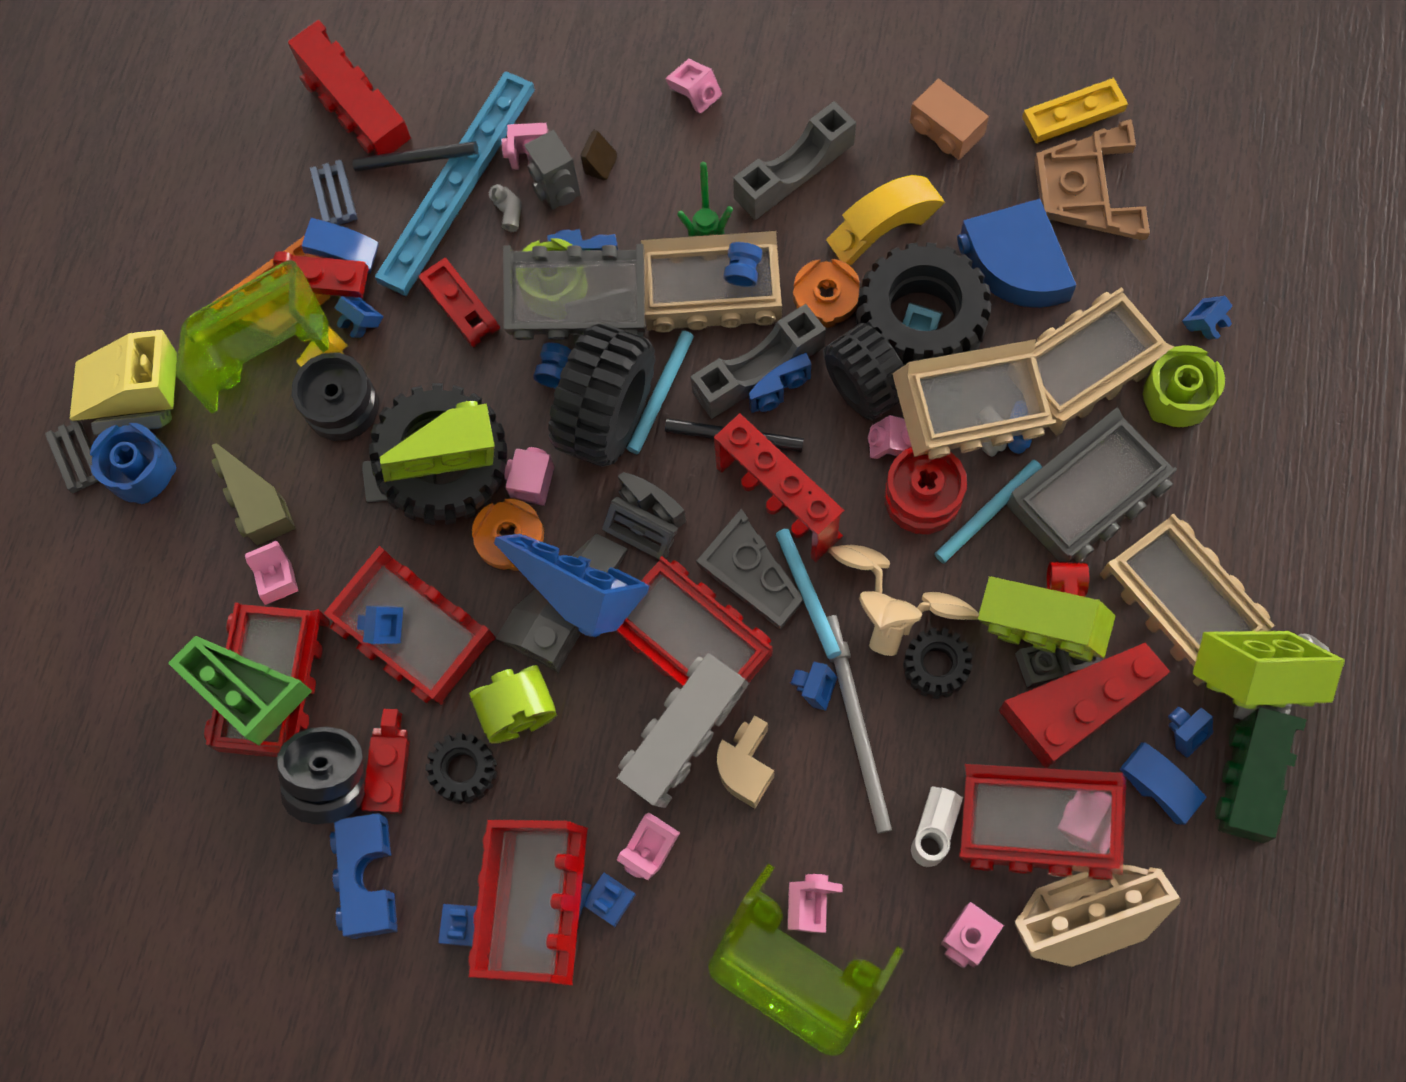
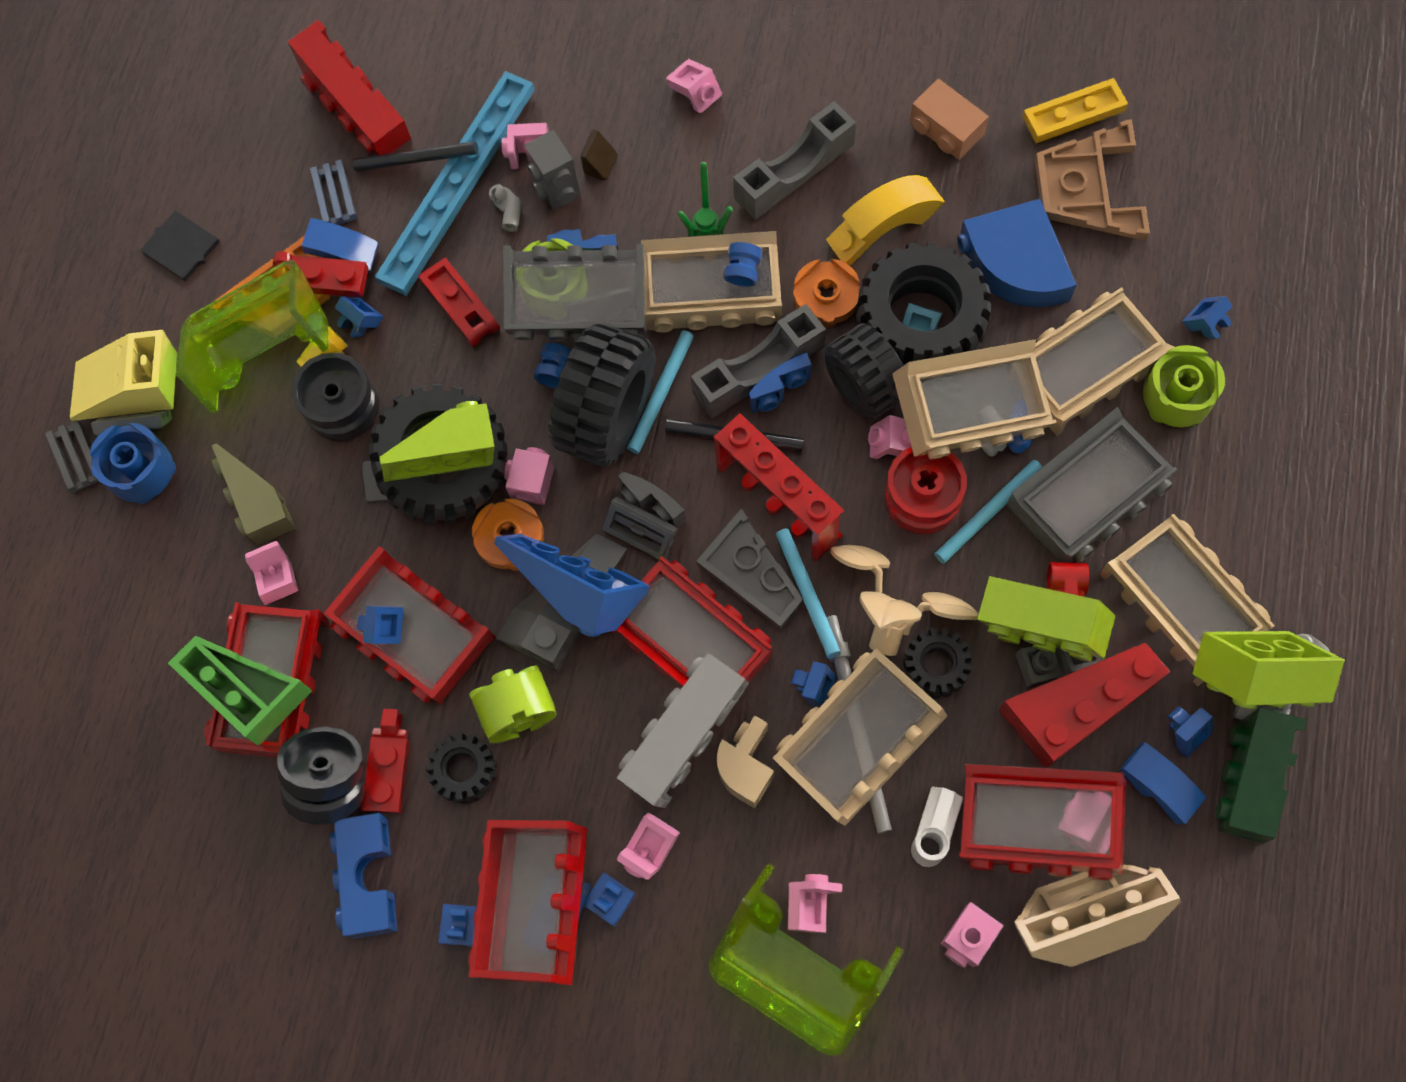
none -> black piece [140,211,220,281]
none -> clear window [773,648,947,826]

